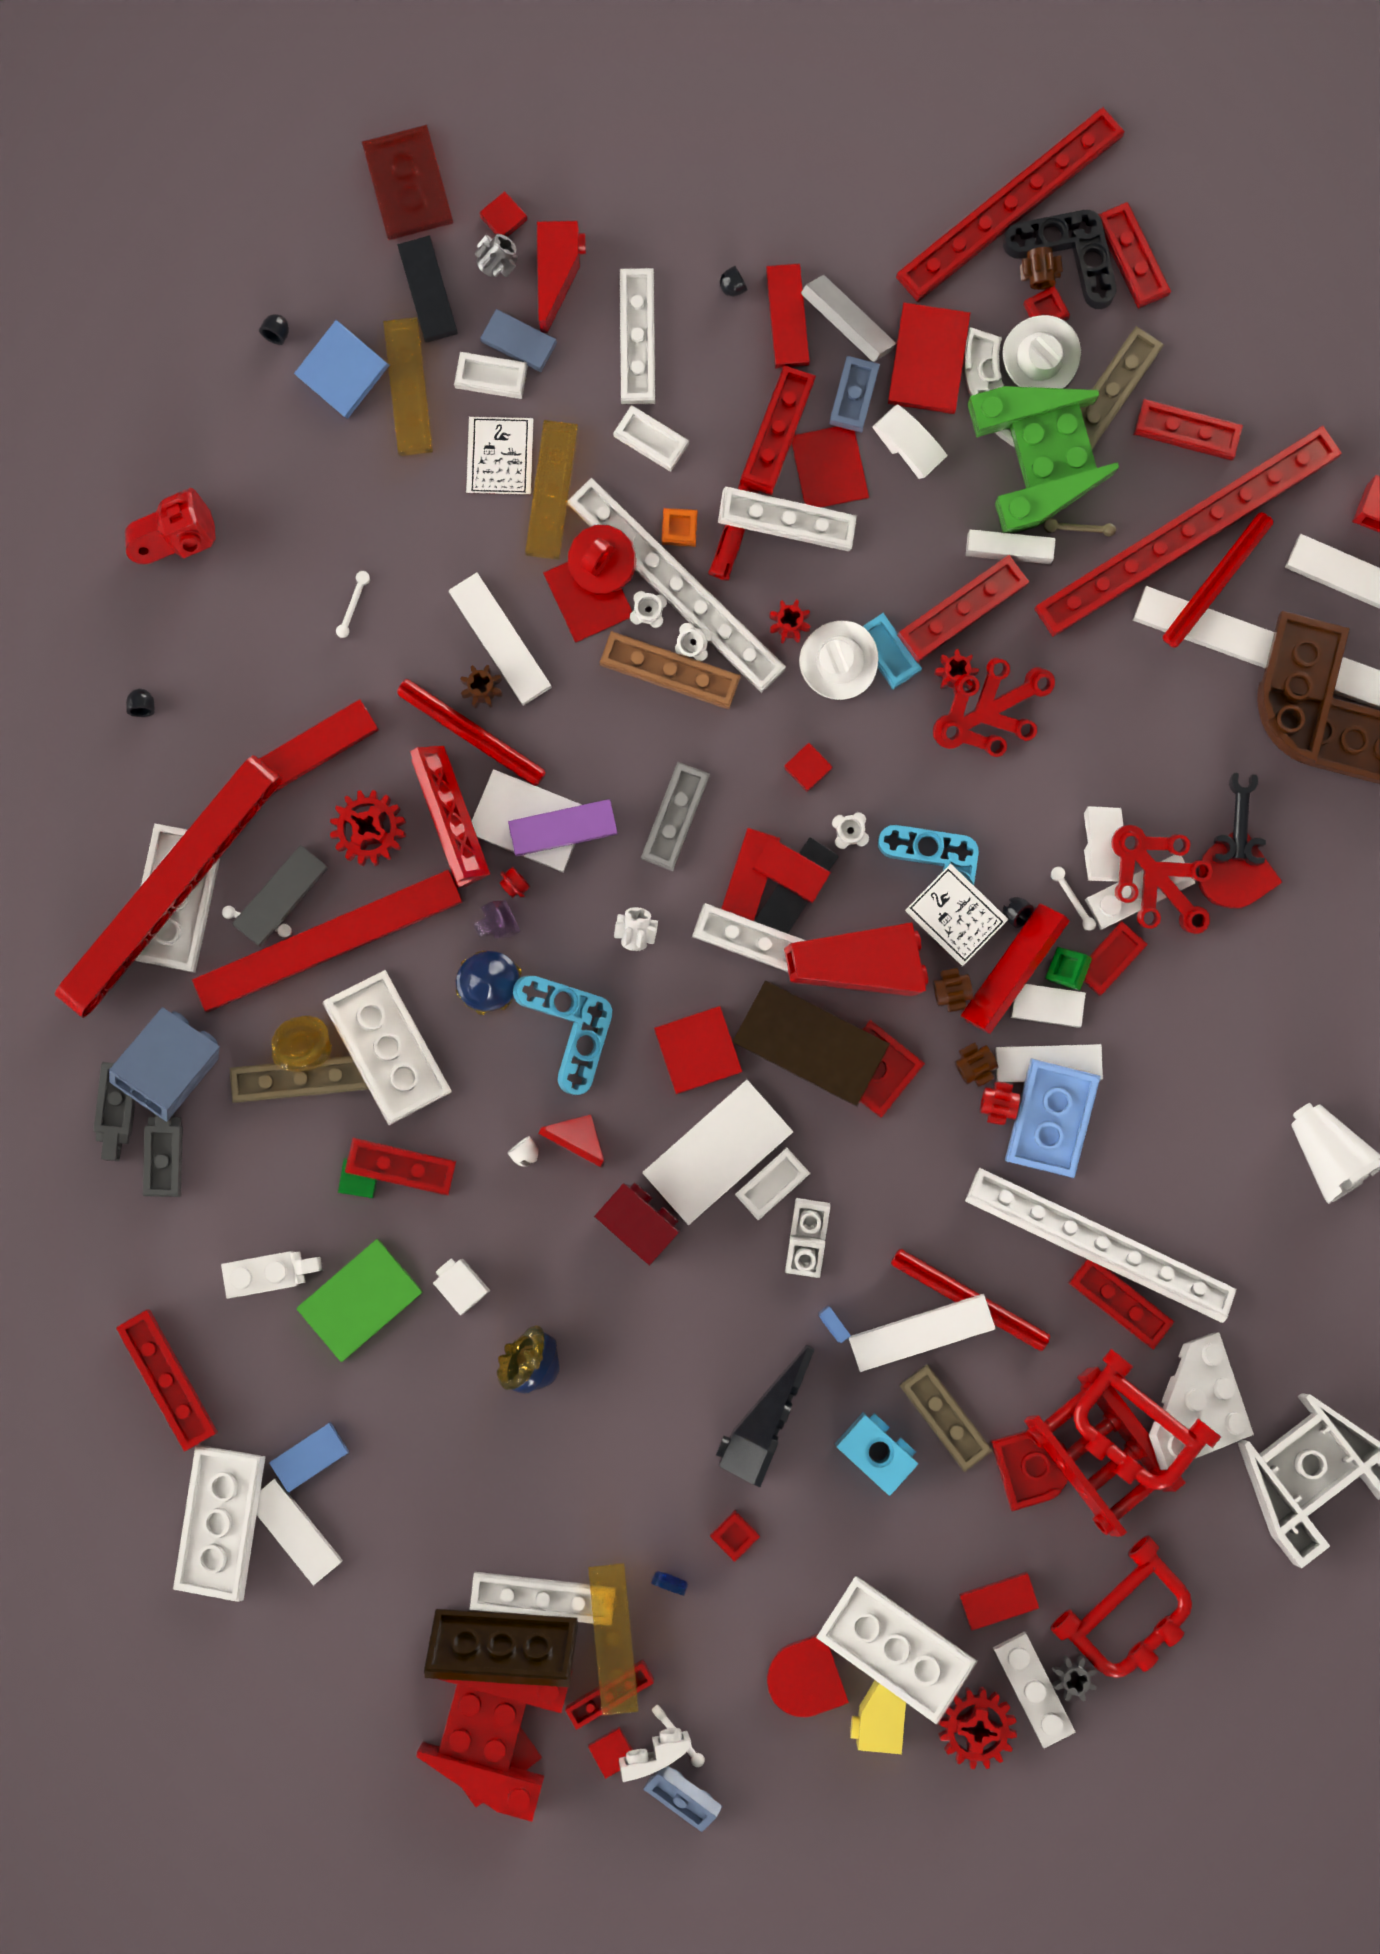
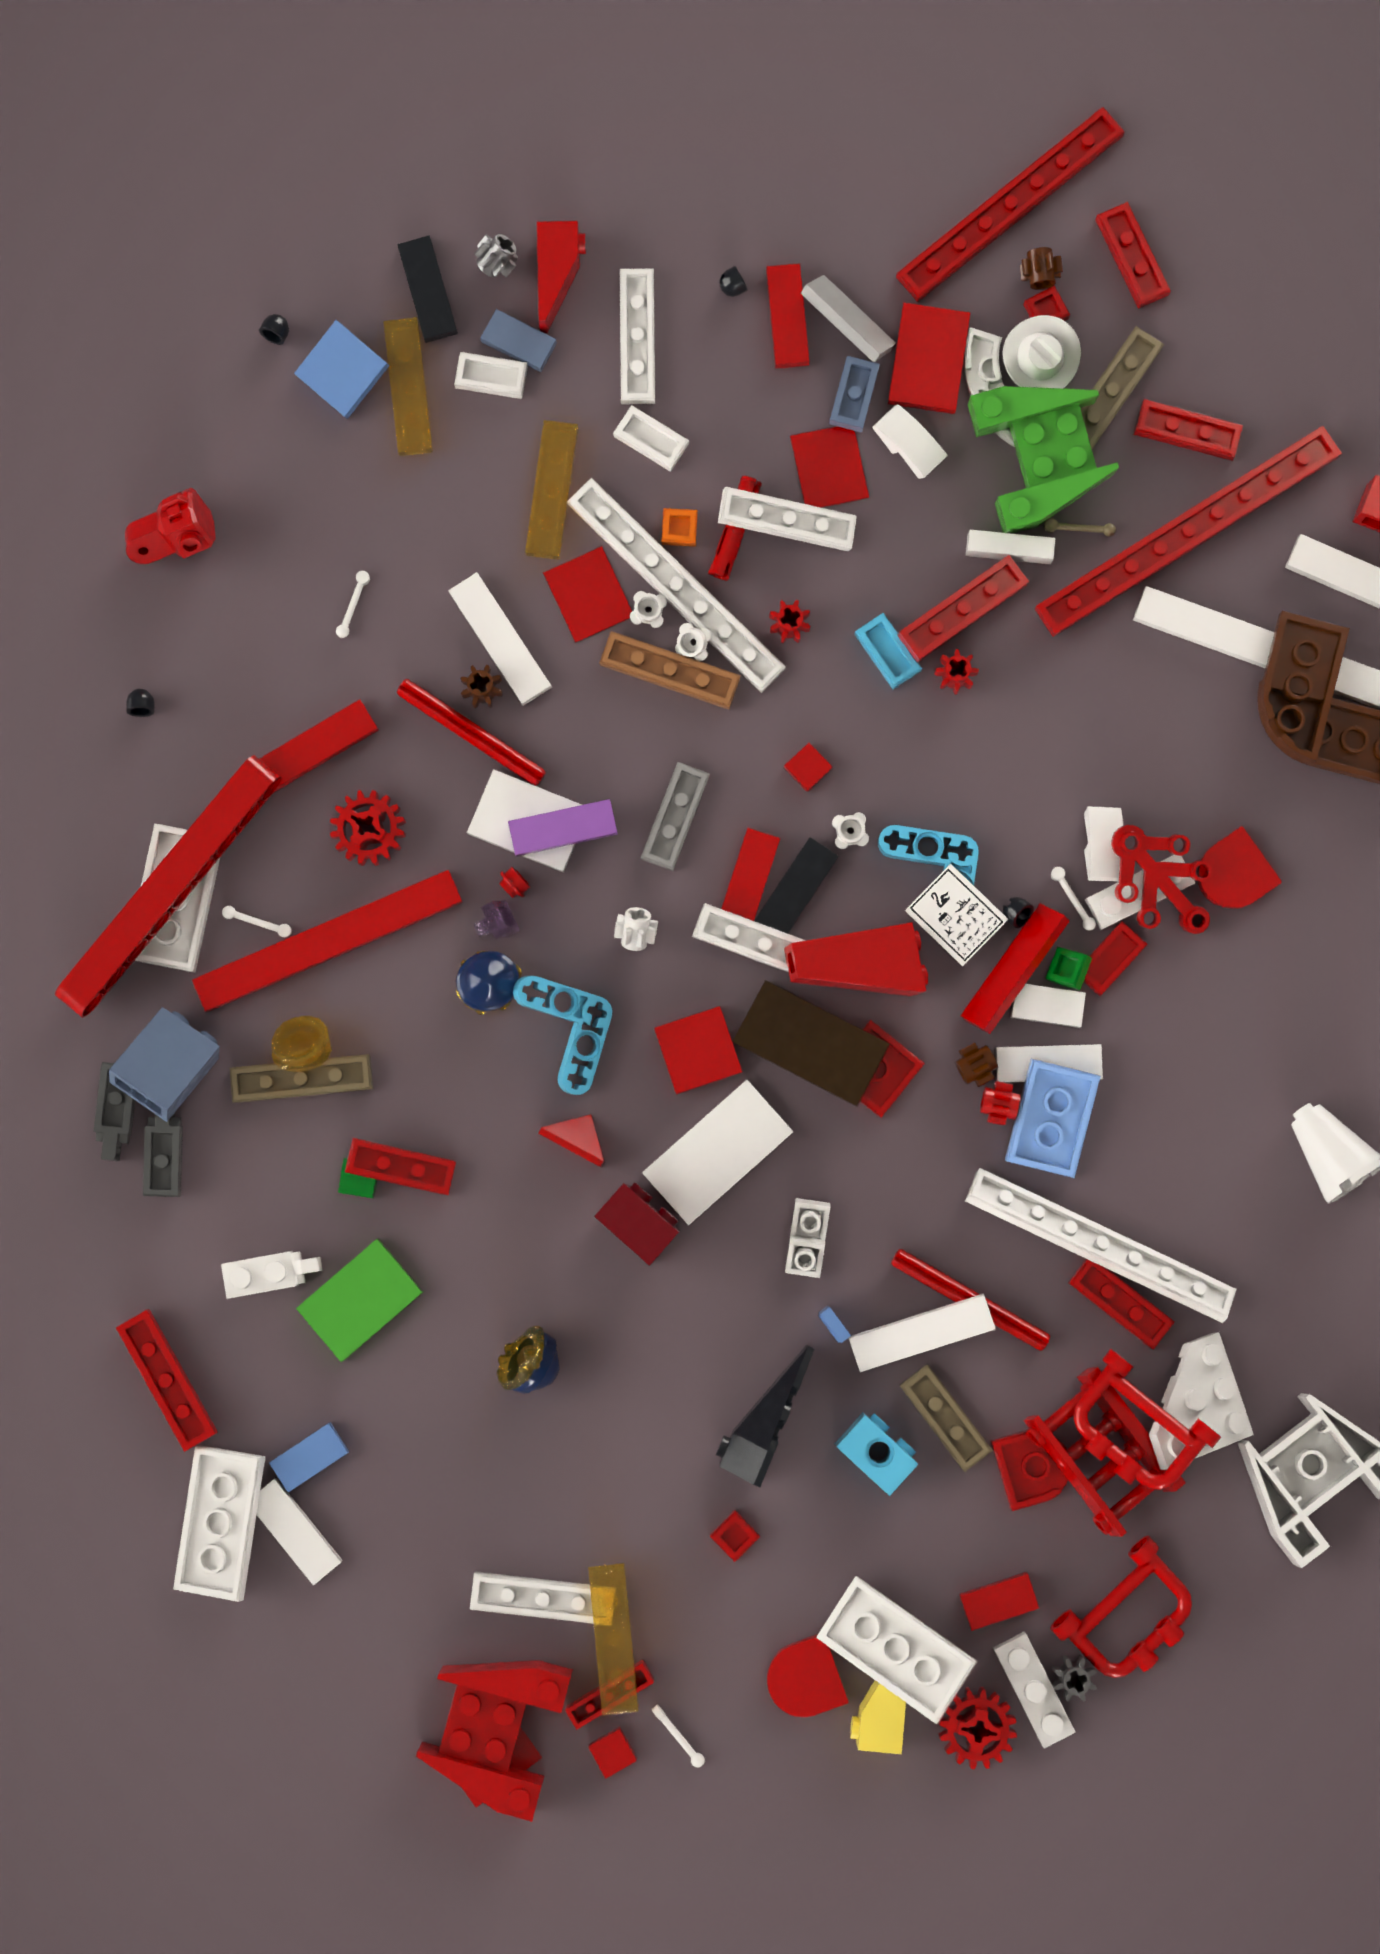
dark grey tile [232,845,328,947] -> none
white tile [322,970,452,1125] -> none
clear red tile [362,125,453,240] -> none
red fence [410,746,490,888] -> none
dark brown tile [424,1609,578,1687] -> none
white brick [433,1258,490,1315] -> none
white sticker [466,417,533,494] -> none
red tile [479,191,528,237] -> none
white hinge [507,1136,539,1167] -> none
red tile [568,525,637,594] -> none
white slope [619,1728,692,1782] -> none
sand blue plate [644,1766,722,1832] -> none
clear blue tile [651,1570,688,1596] -> none
white tile [735,1148,811,1220] -> none
red tile [740,365,816,495] -> none
red tile [753,837,831,904] -> none
white hat [799,620,878,700] -> none
red plant [933,658,1055,757] -> none
reddish brown gear [933,968,973,1012] -> none
black beam [1003,210,1117,309] -> none
red axle [1162,512,1274,648] -> none
black bar [1213,773,1266,866] -> none

